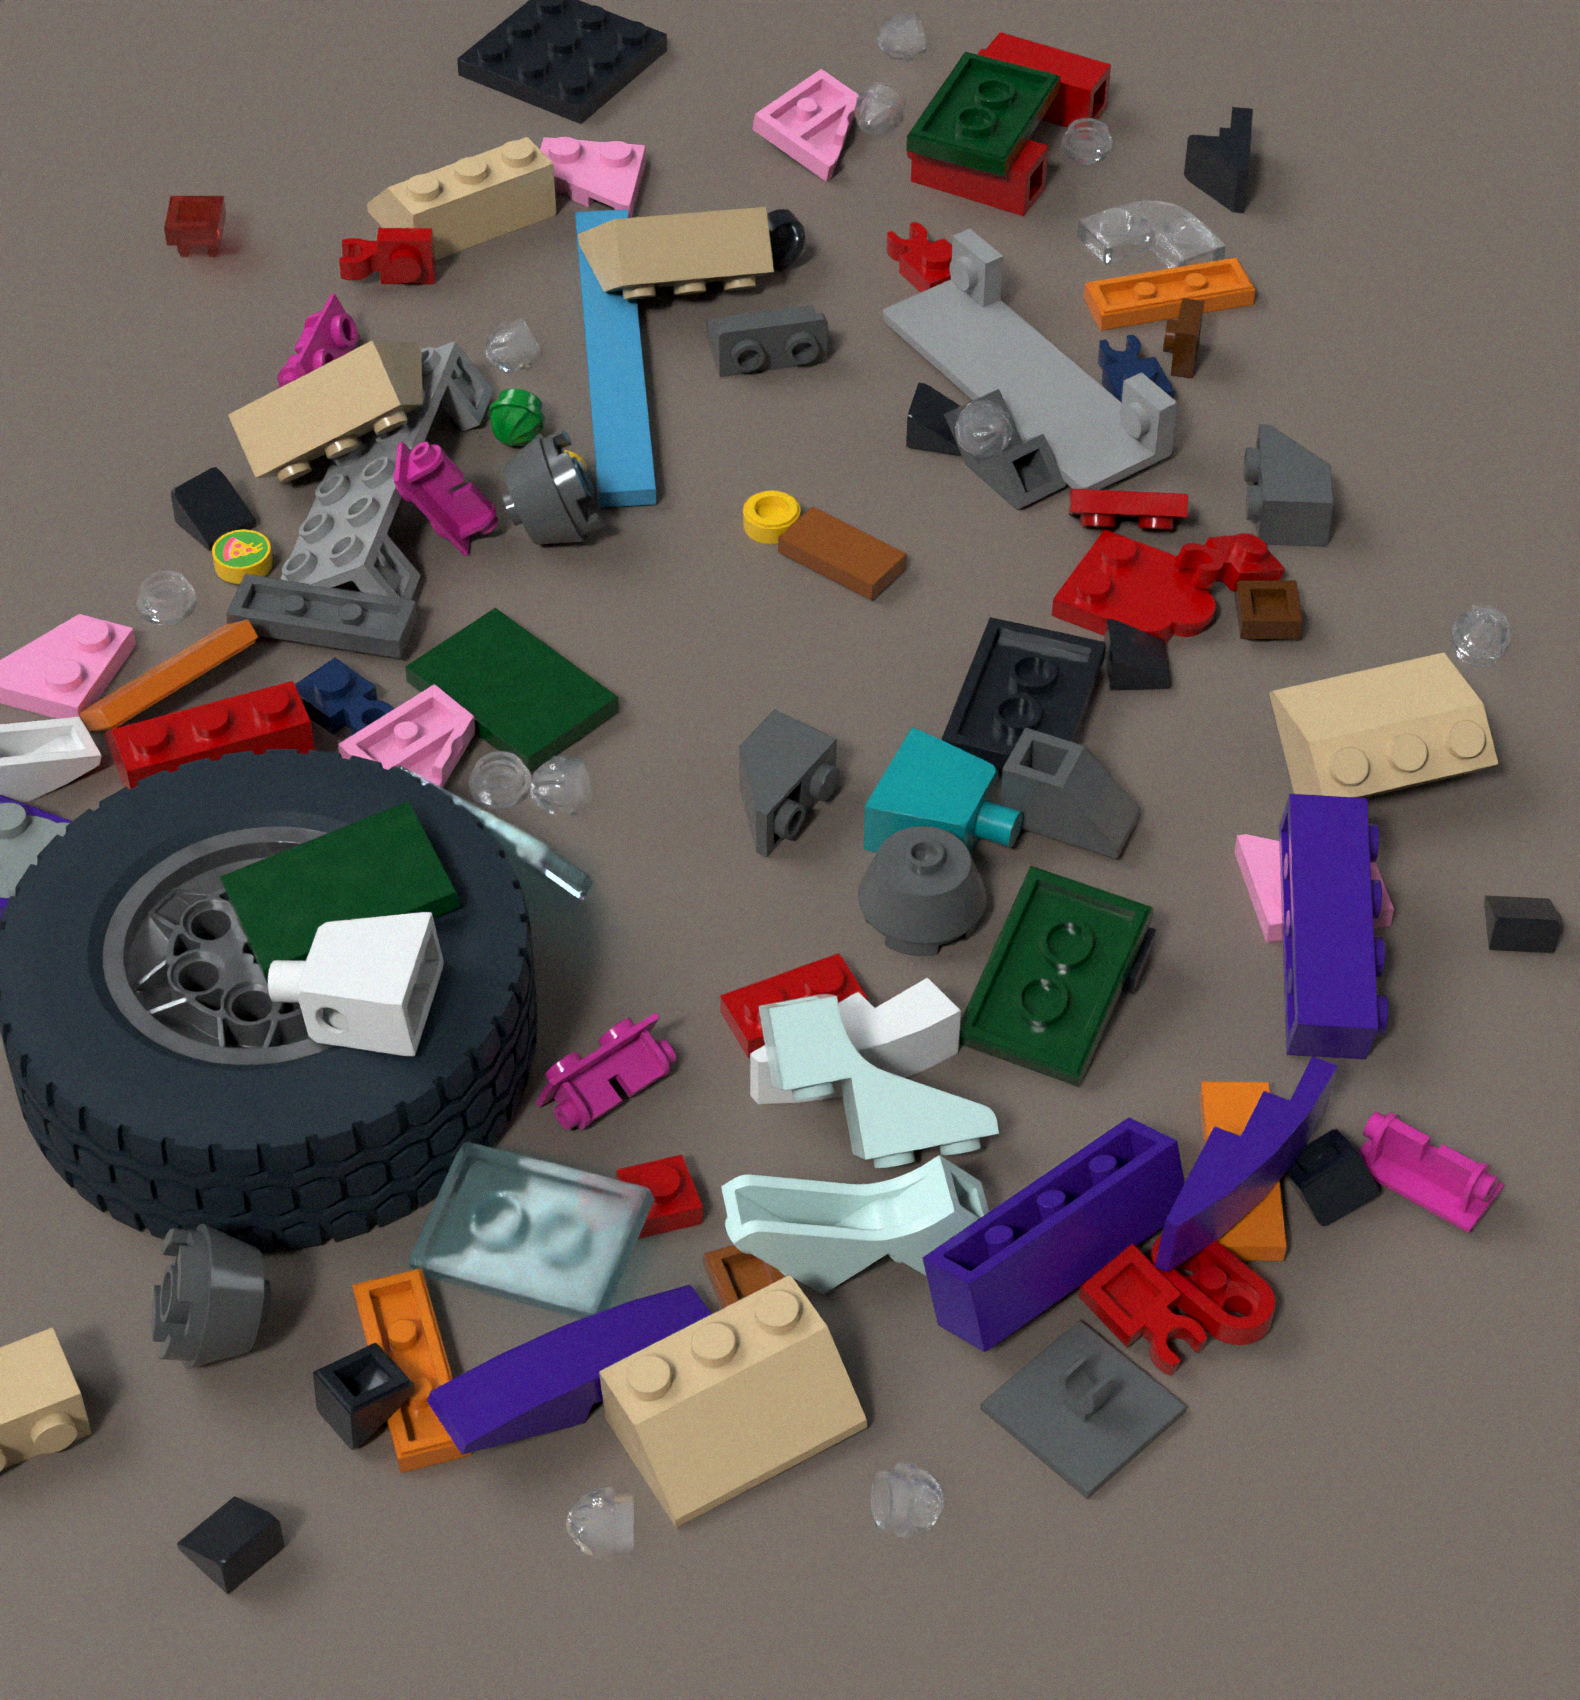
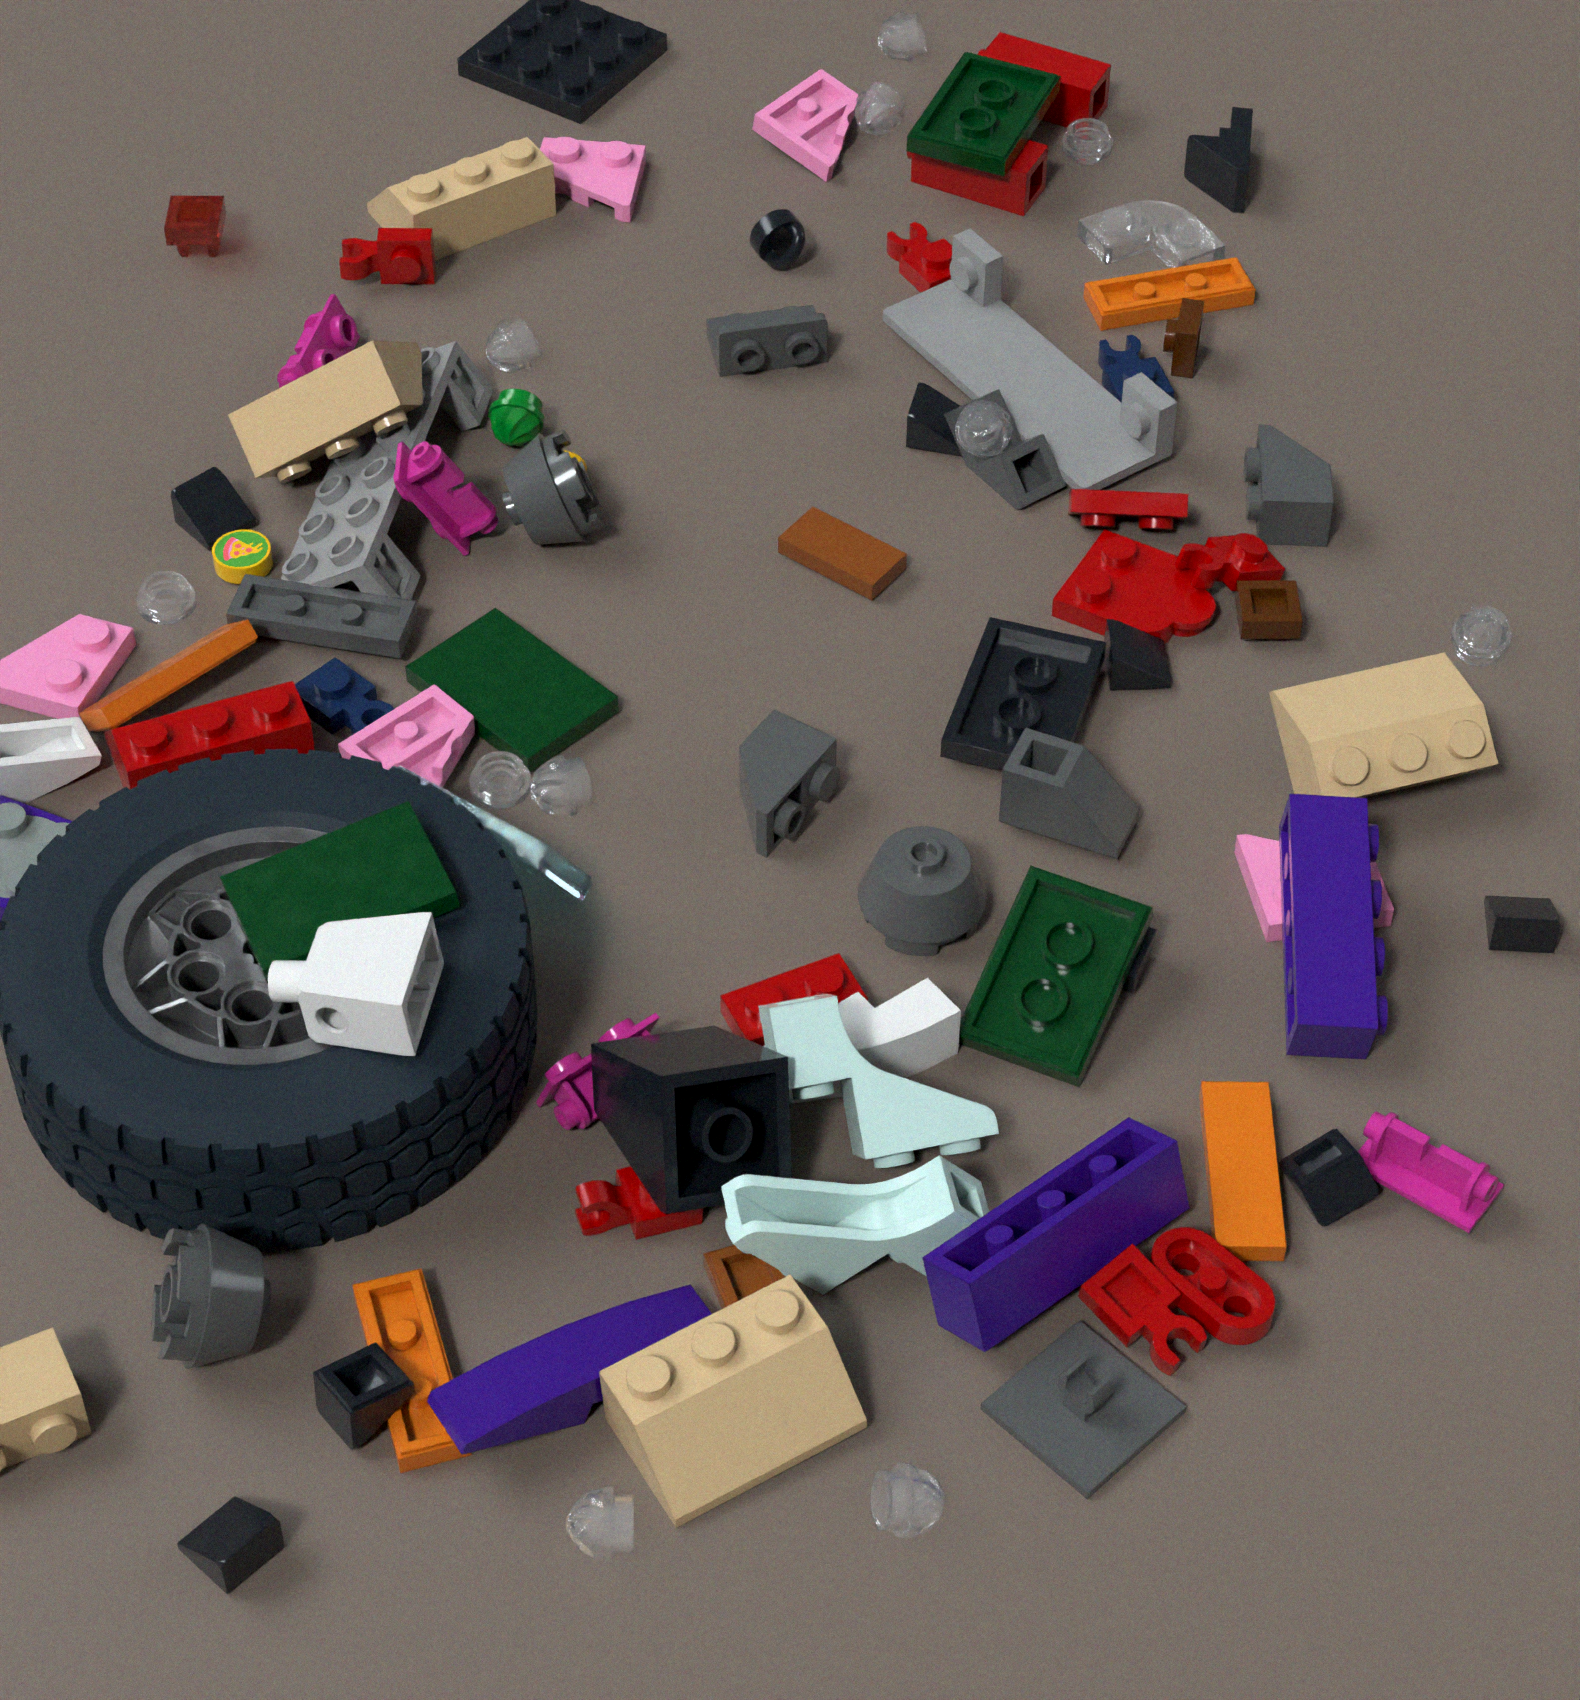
clear light blue tile [407,1141,655,1319] -> none
dark azure tile [575,209,656,508] -> none
tan slope [578,207,774,300] -> none
yellow tile [743,490,801,544] -> none
teal torso [863,727,1023,855] -> none
dark purple slope [1155,1056,1338,1272] -> none
none -> black slope [591,1026,792,1214]

